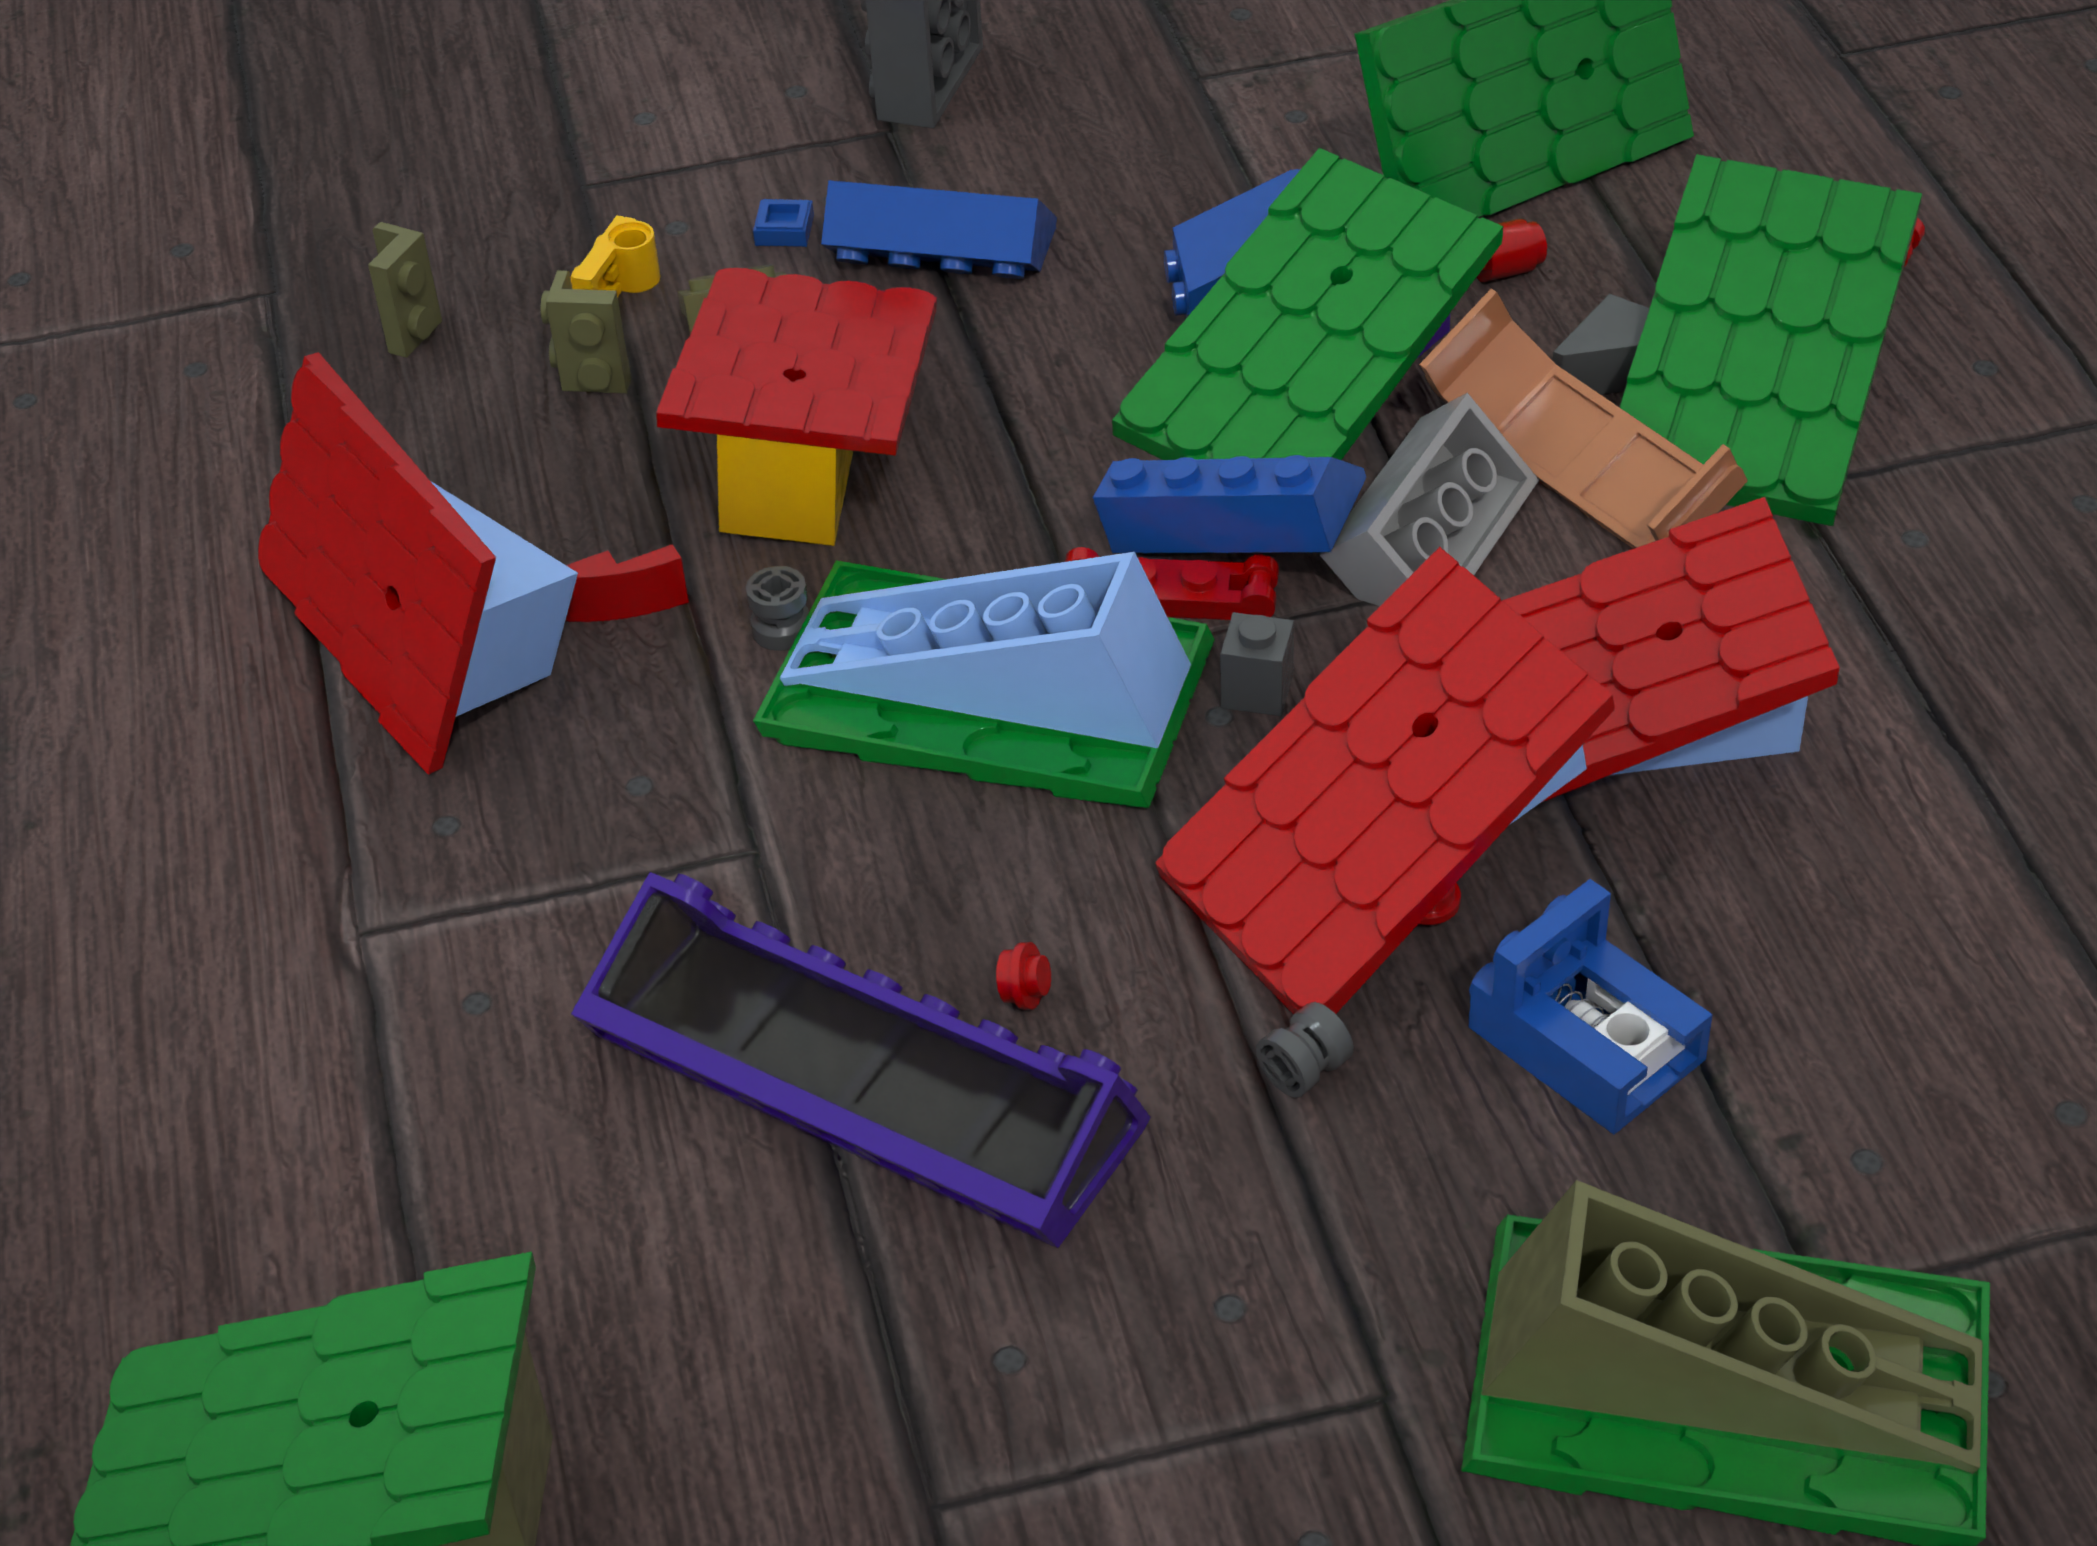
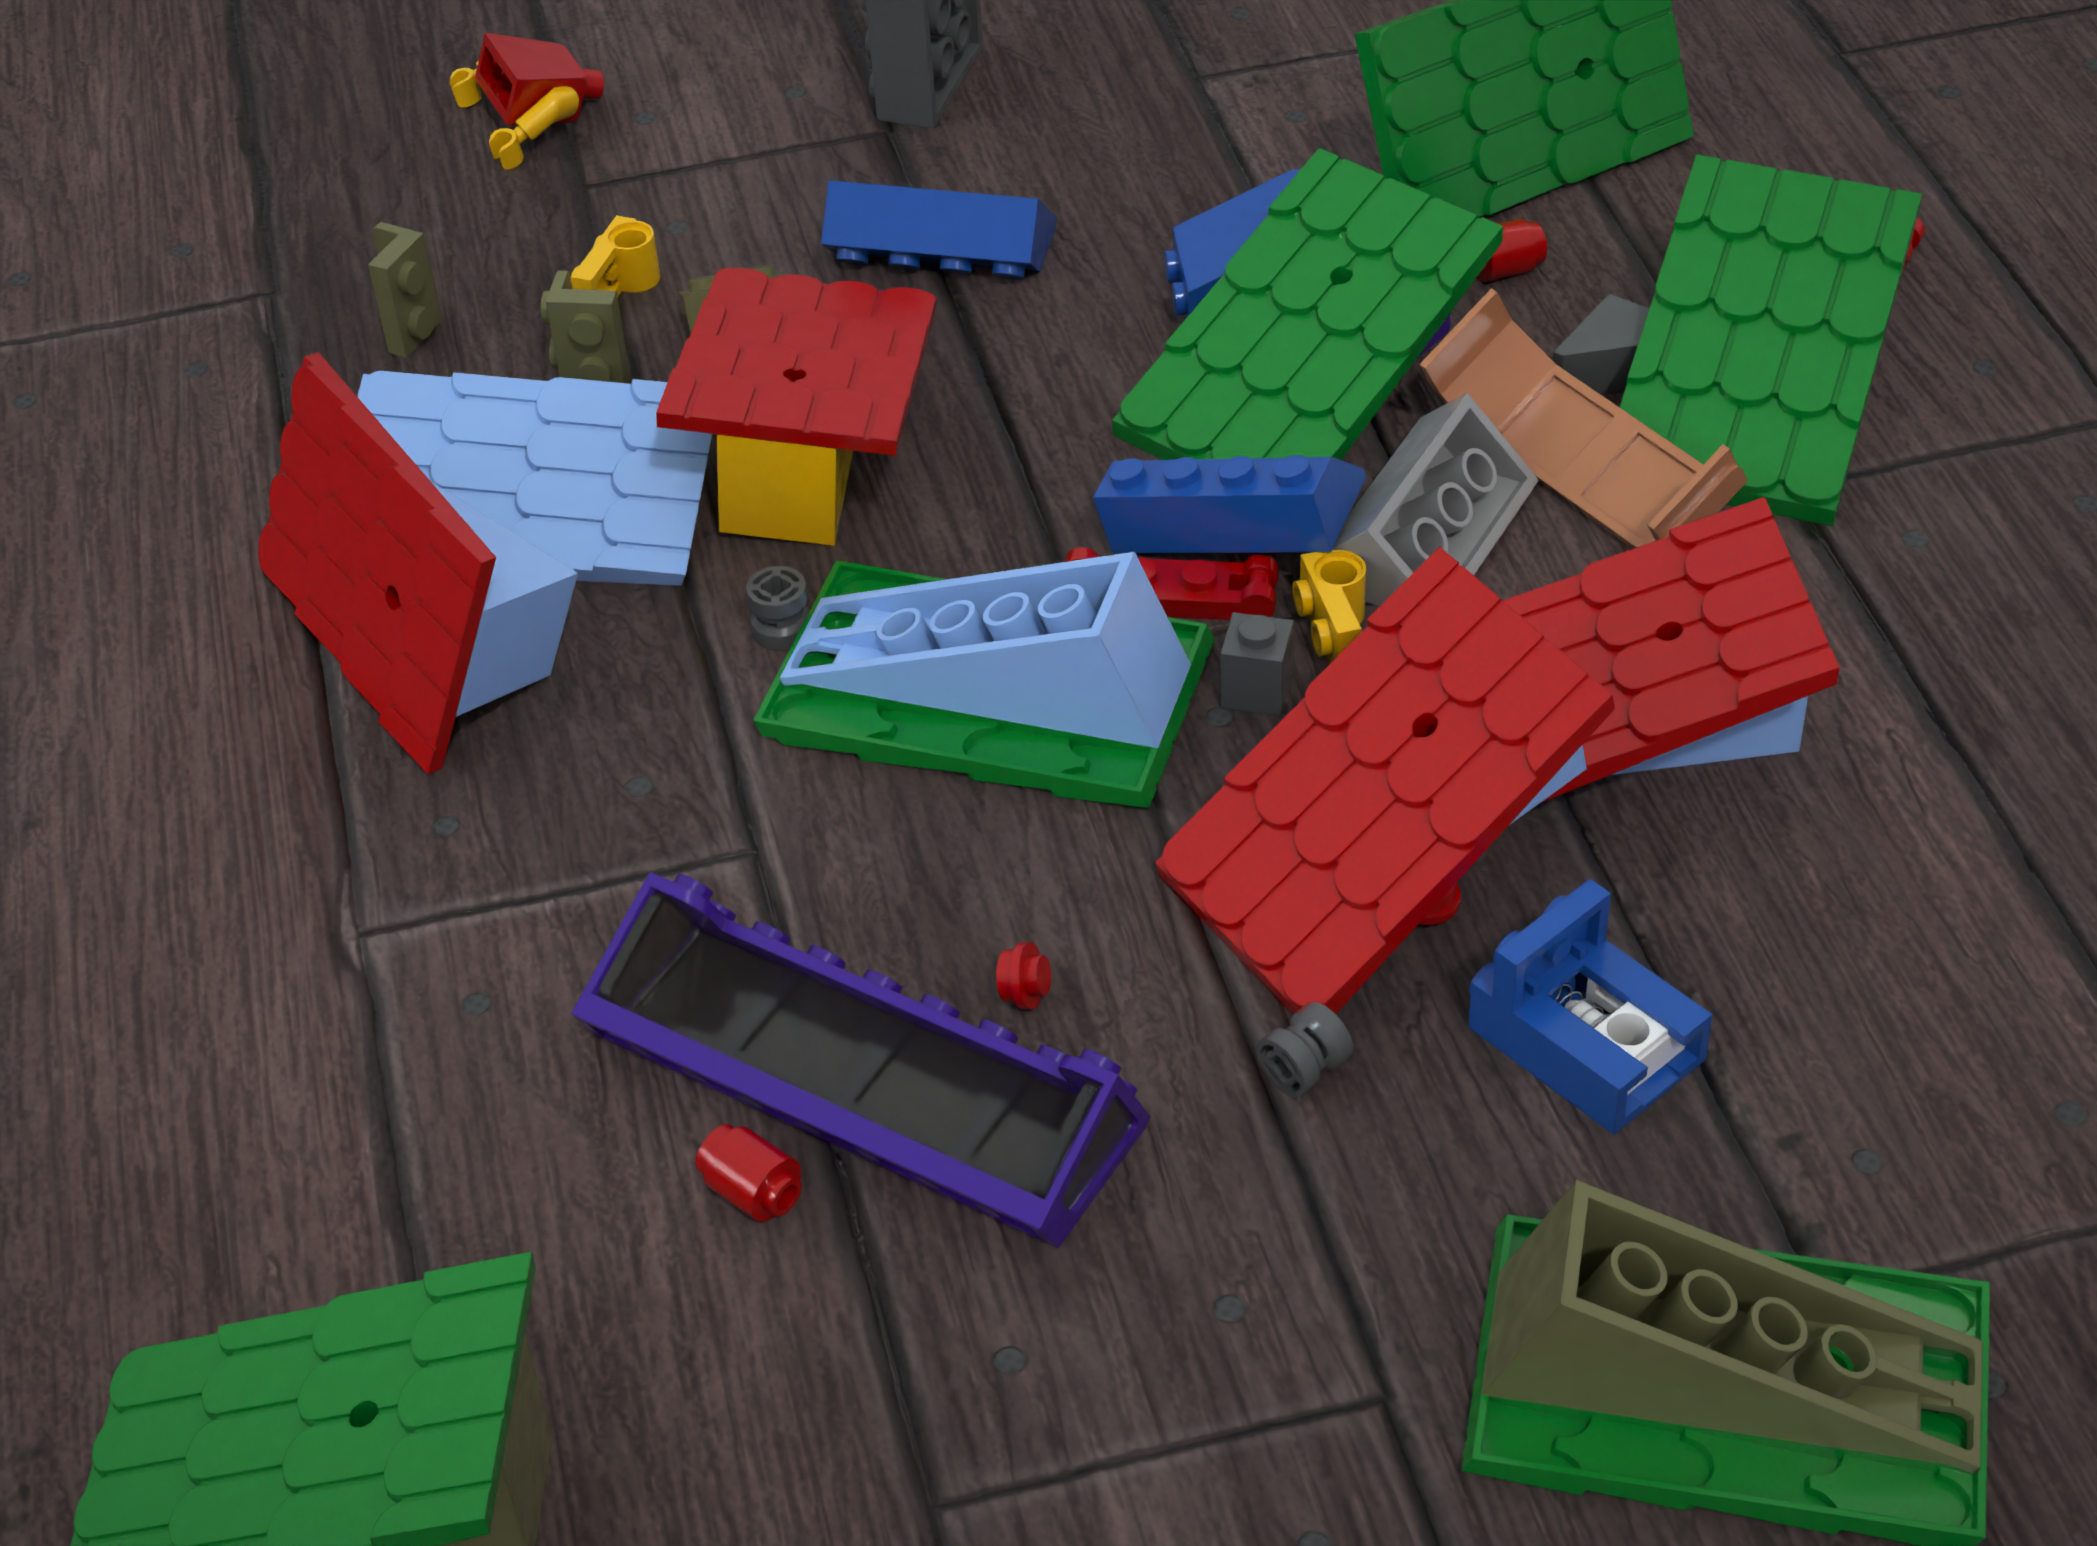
red slope [565,544,689,622] -> none
blue tile [753,199,814,247] -> none
none -> light blue piece [357,371,712,586]
none -> red torso [449,33,604,170]
none -> red brick [695,1124,802,1222]
none -> yellow plate [1292,550,1366,663]

